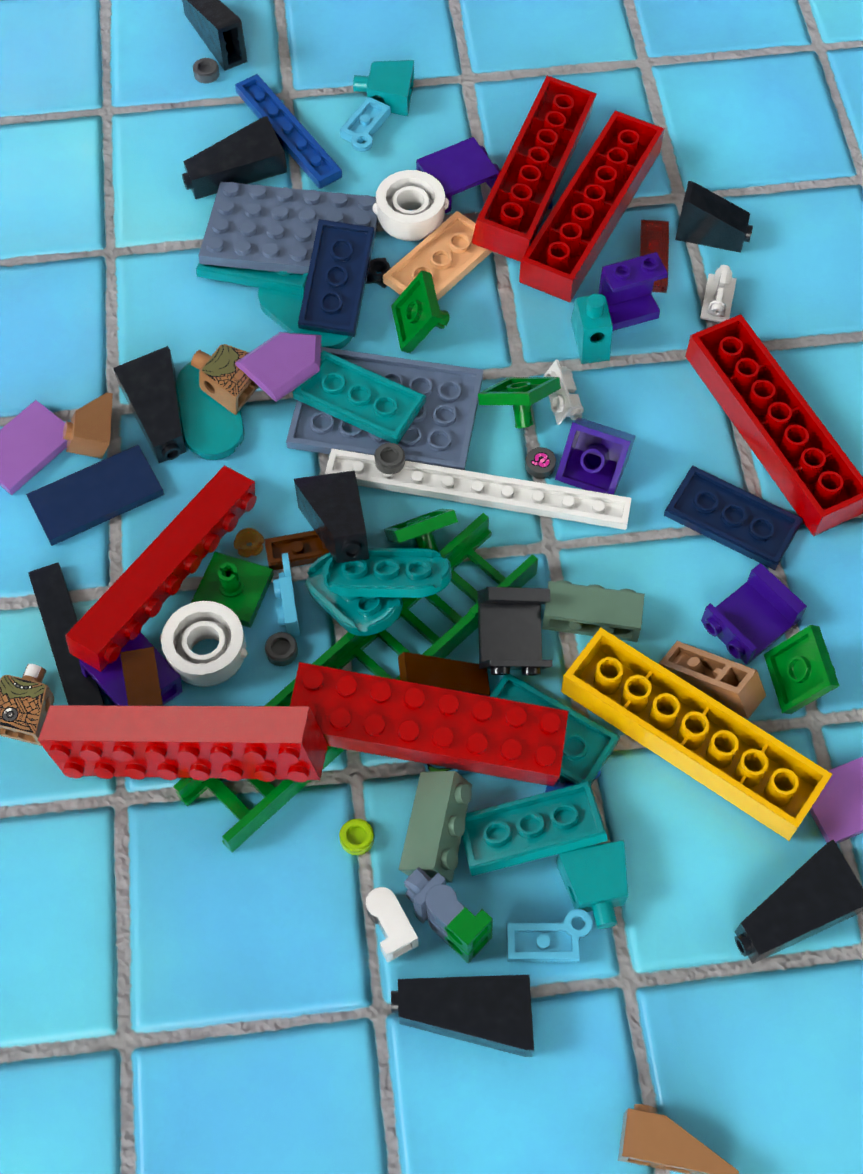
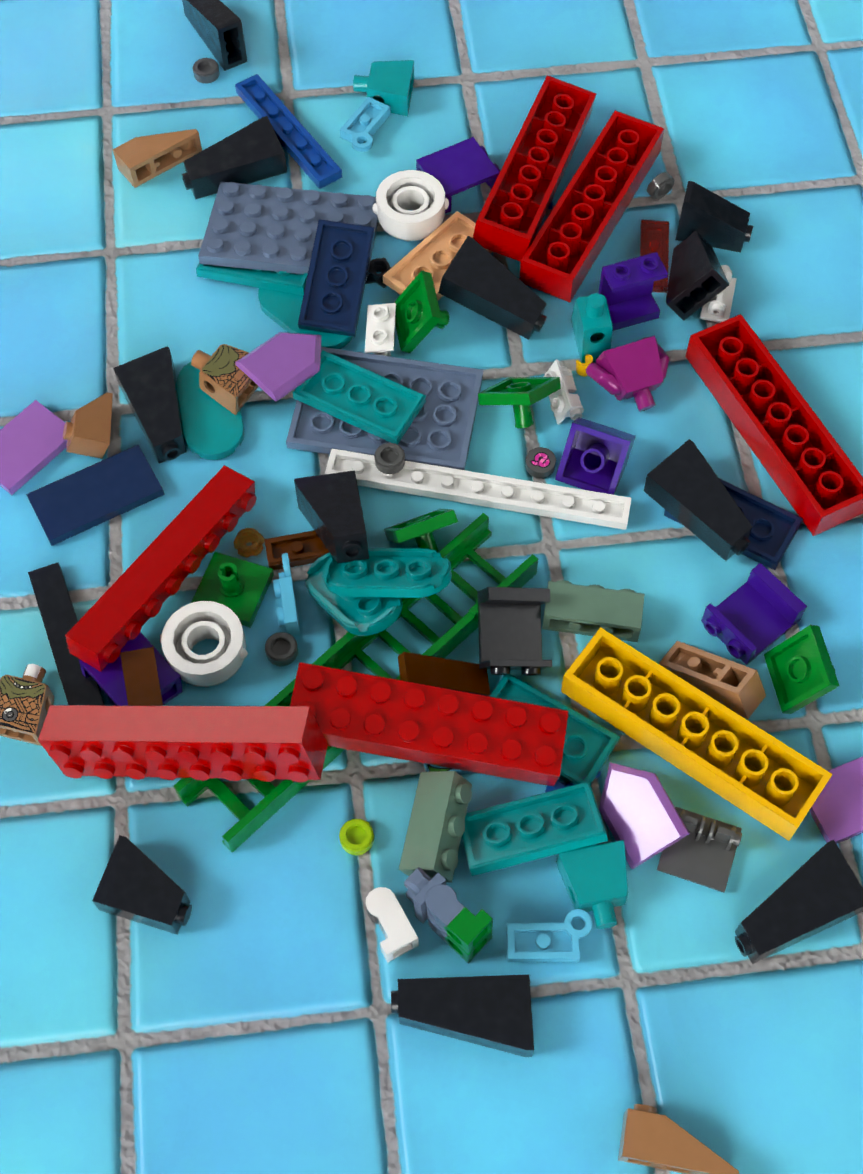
none -> black slope [92,835,192,935]
none -> medium nougat slope [113,129,202,188]
none -> white hinge [365,303,396,357]
none -> black slope [438,236,547,340]
none -> magenta torso [576,336,669,412]
none -> tile [599,762,690,869]
none -> black slope [644,439,752,561]
none -> dark grey tile [647,172,674,199]
none -> dark grey hinge [657,807,742,893]
none -> black slope [666,231,729,321]

